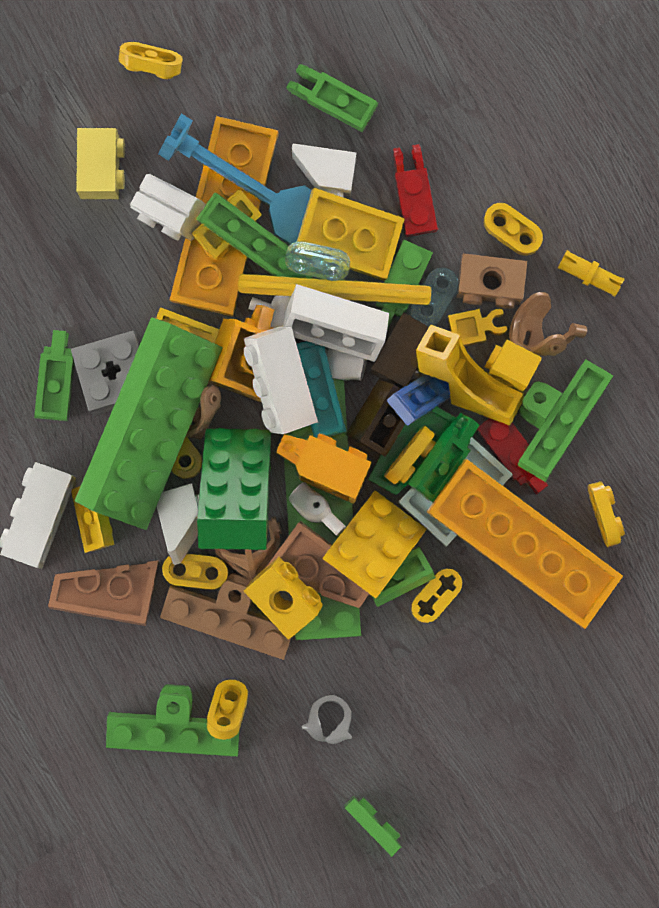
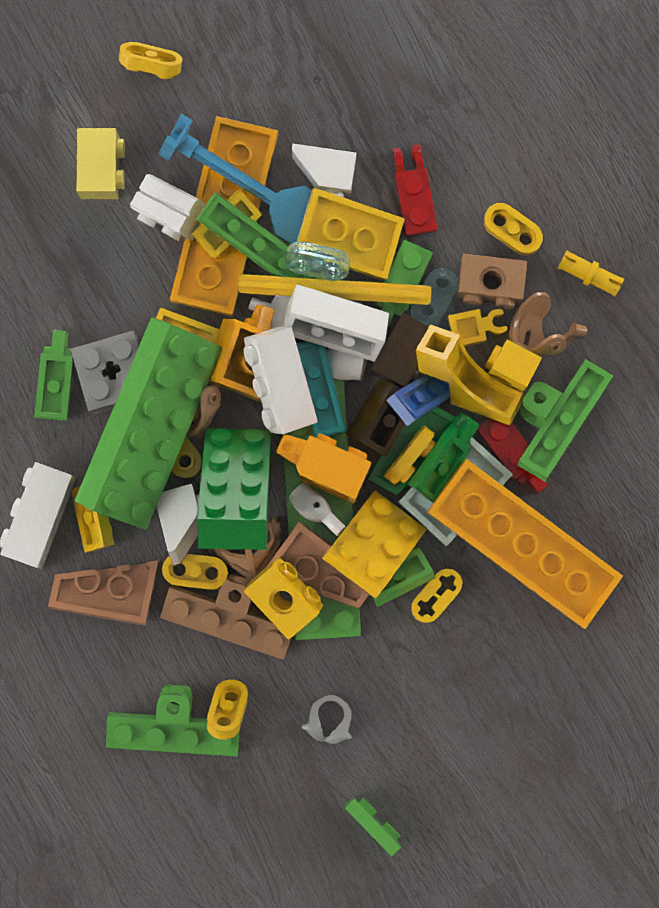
bright green hinge [286,64,378,133] -> none
yellow plate [588,481,625,547] -> none

